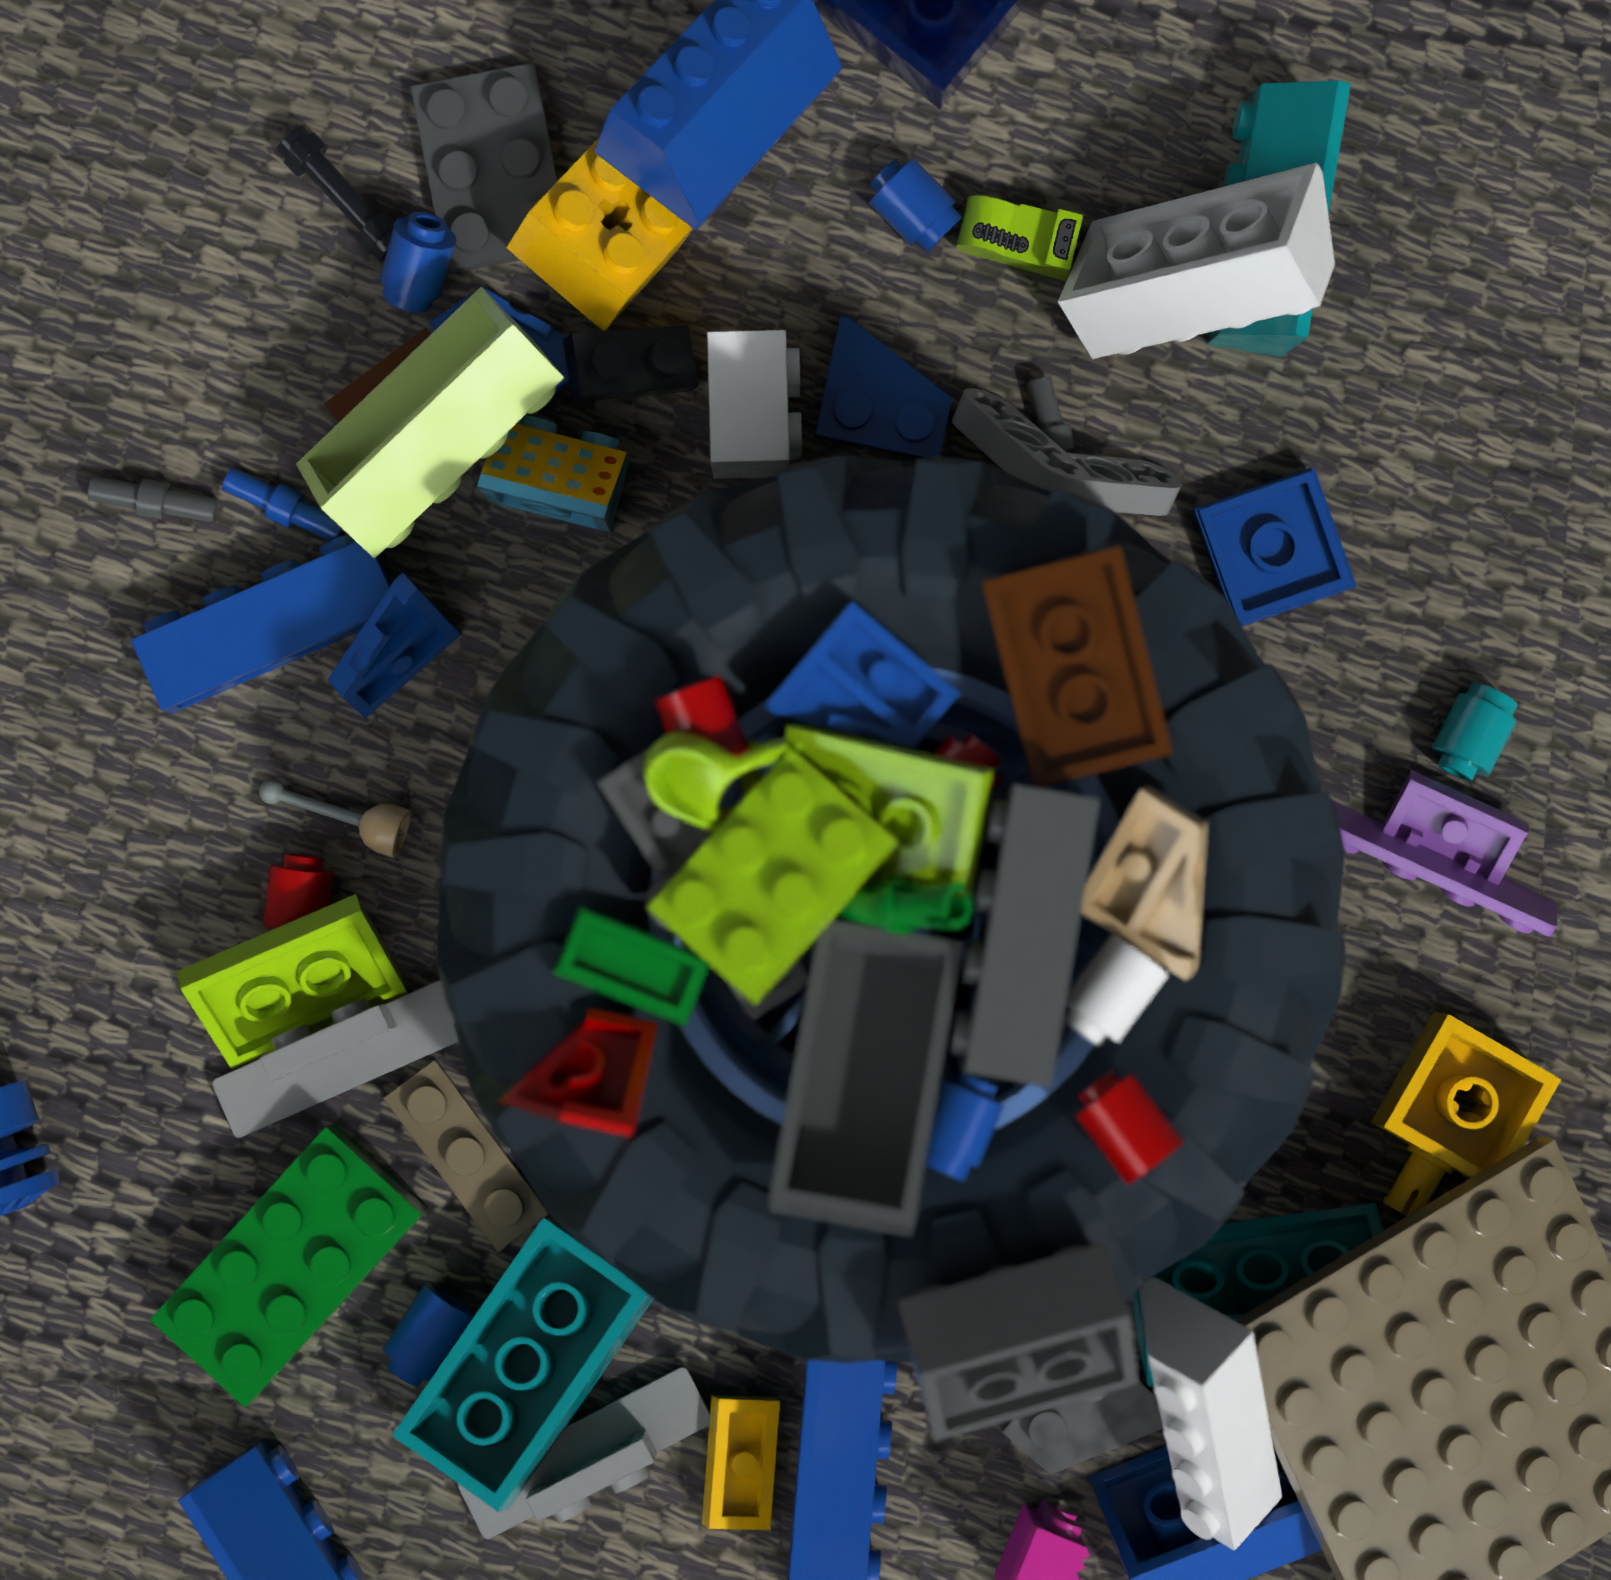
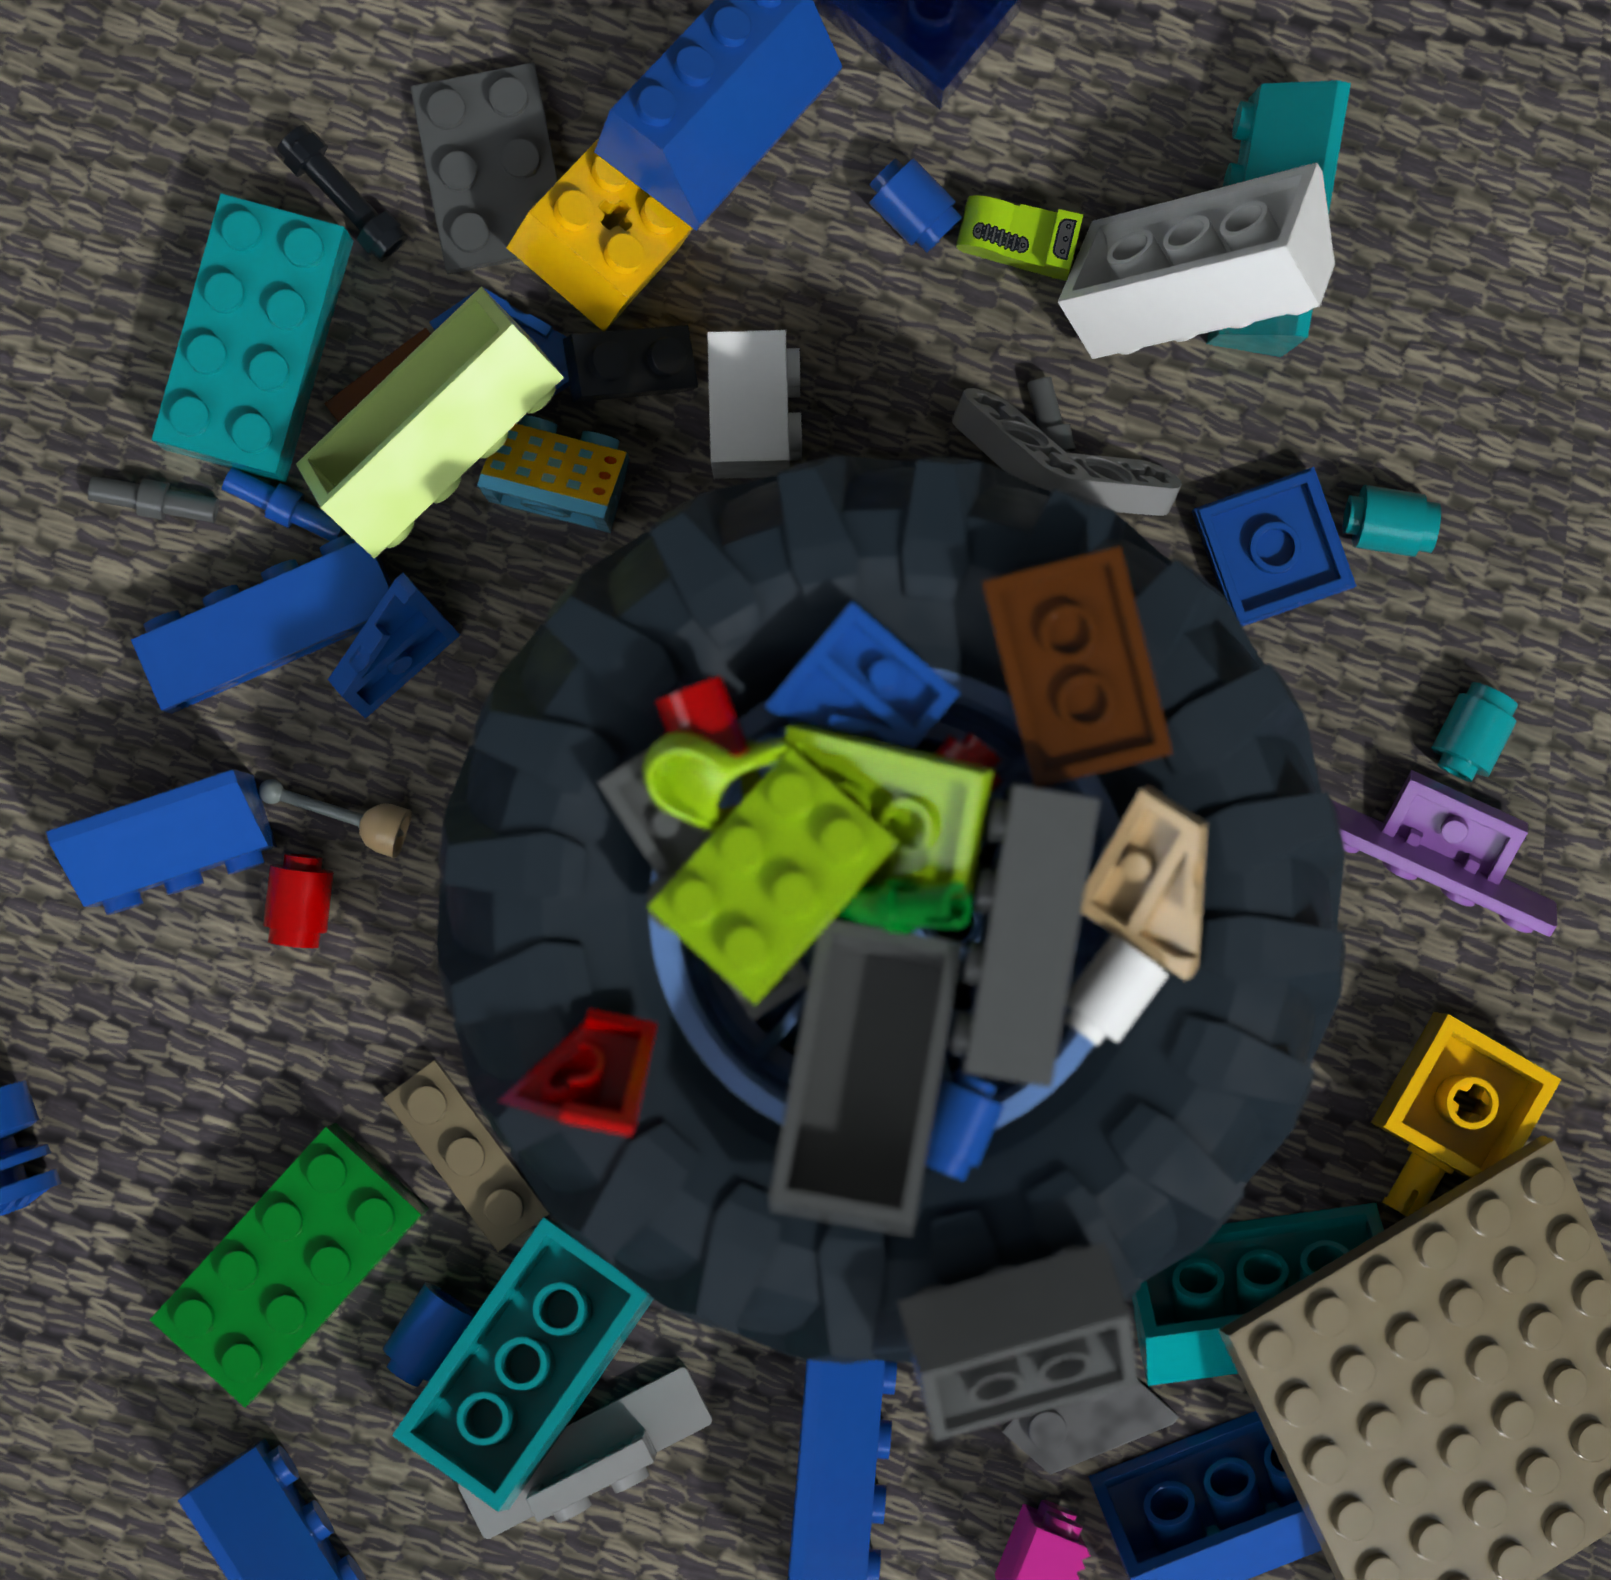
lime plate [176,894,408,1069] -> none
light grey bracket [212,980,459,1138] -> none
blue brick [380,212,456,312] -> none
green tile [553,907,710,1027] -> none
yellow plate [702,1395,780,1530] -> none
blue wing [815,316,952,459] -> none
red brick [1075,1070,1184,1185] -> none
white slope [1139,1276,1283,1551] -> none
none -> blue slope [46,769,277,915]
none -> teal piece [151,193,354,483]
none -> teal brick [1342,485,1441,557]

